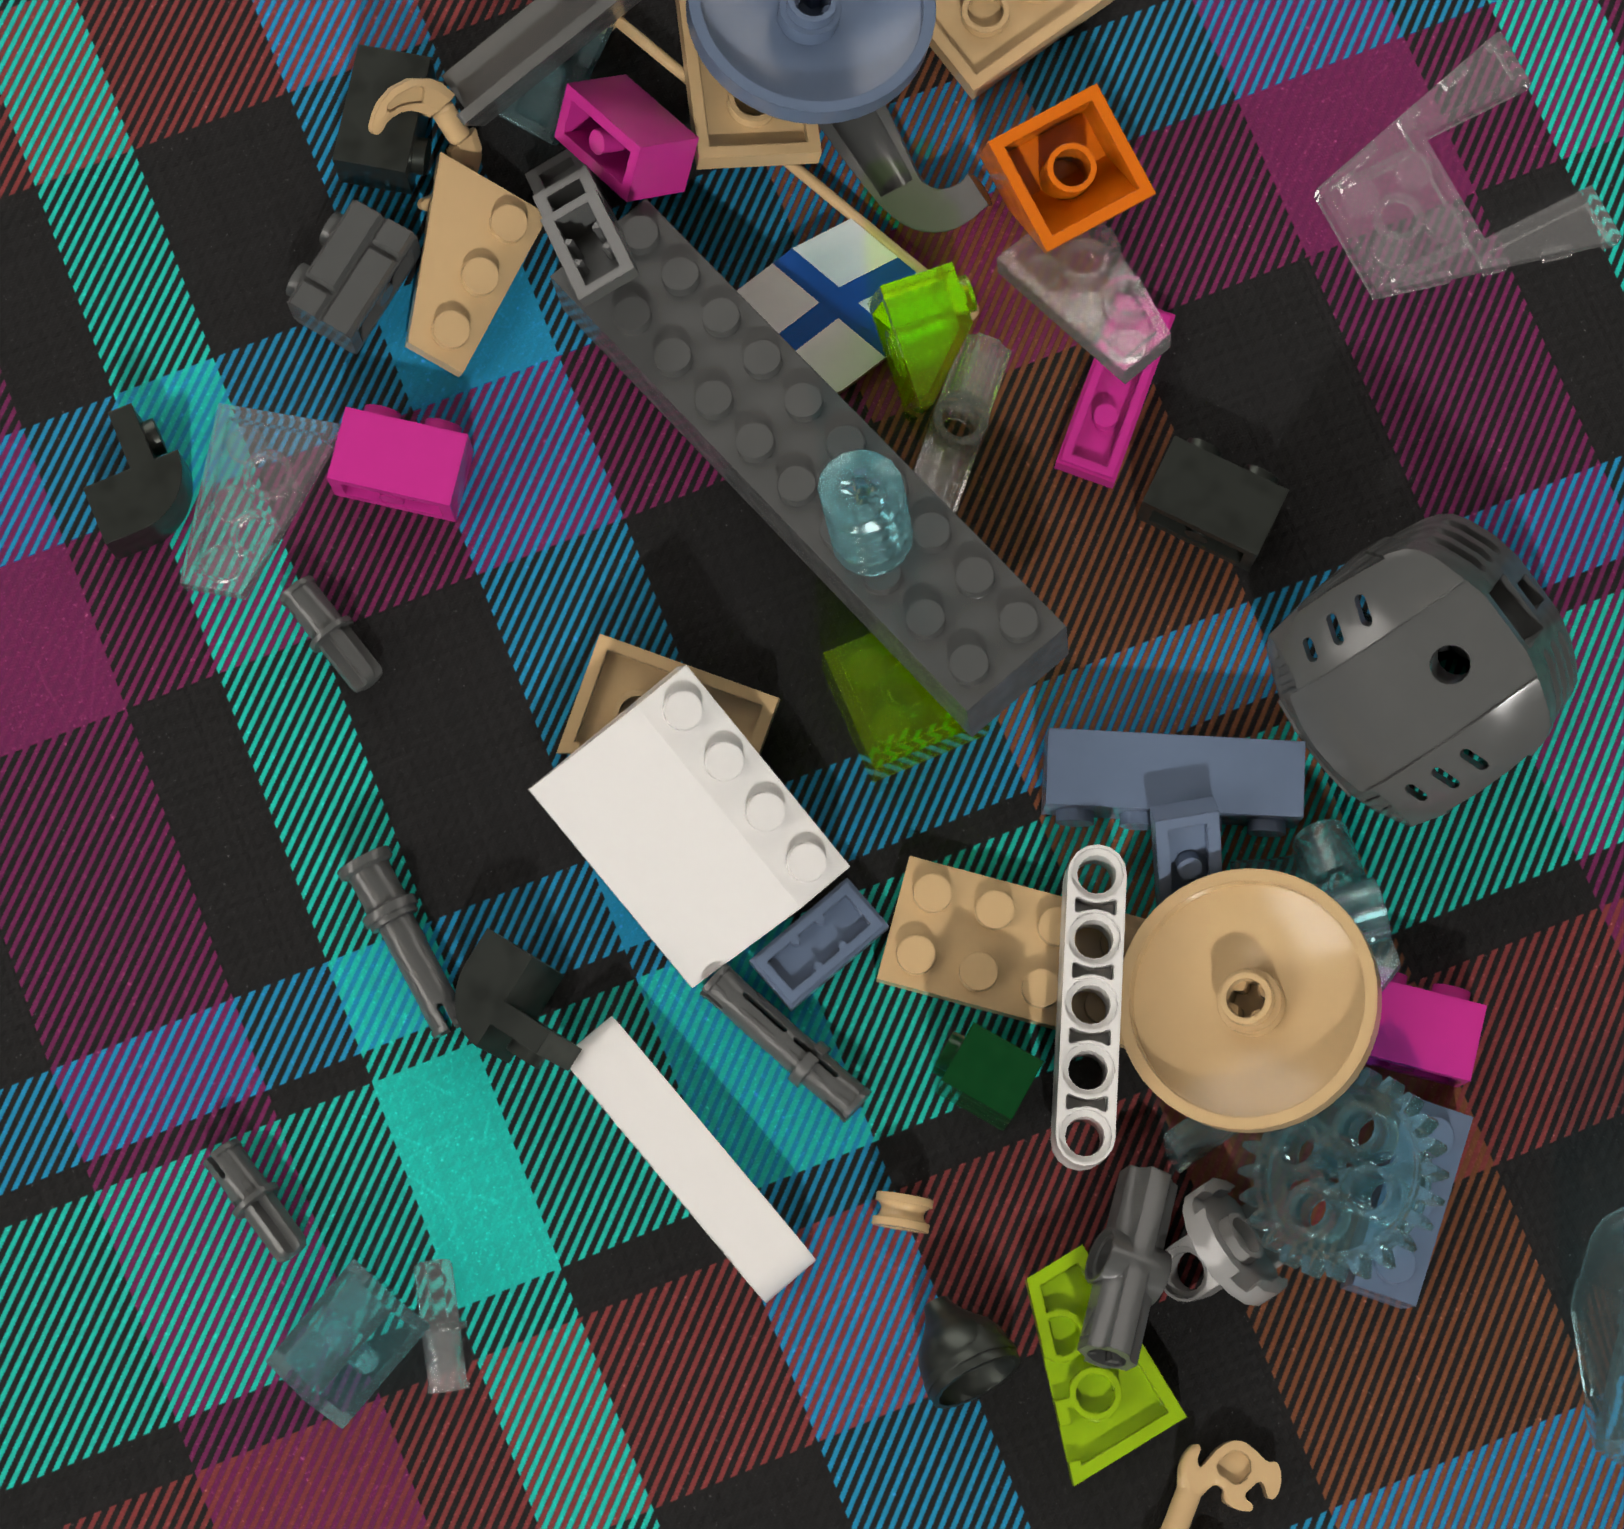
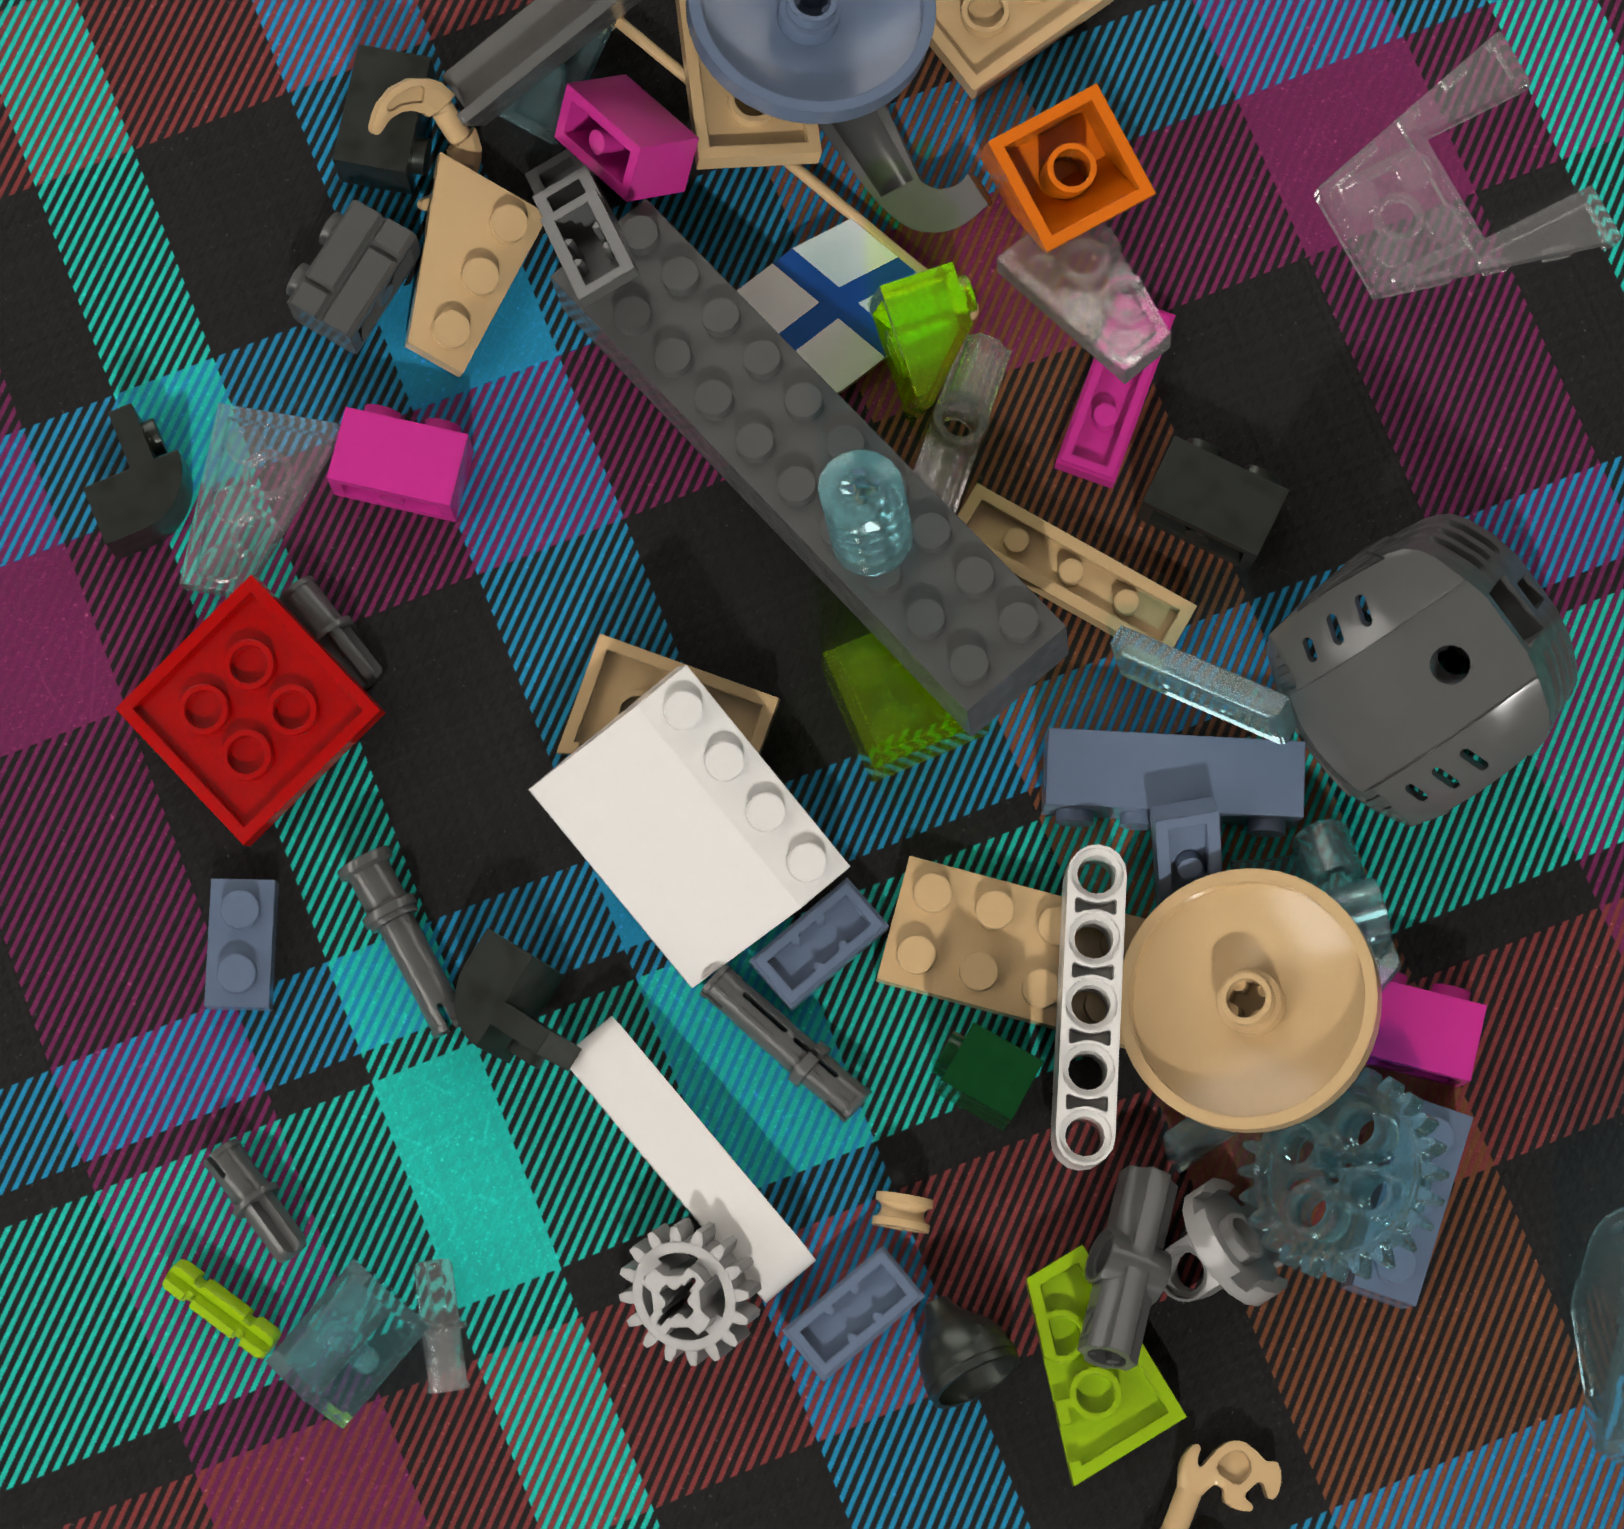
none -> red plate [115,575,386,846]
none -> lime axle [162,1259,281,1359]
none -> sand blue plate [204,879,279,1011]
none -> light grey gear [619,1218,762,1366]
none -> sand blue plate [782,1246,925,1382]
none -> tan plate [958,483,1197,665]
none -> clear light blue tile [1110,625,1297,745]

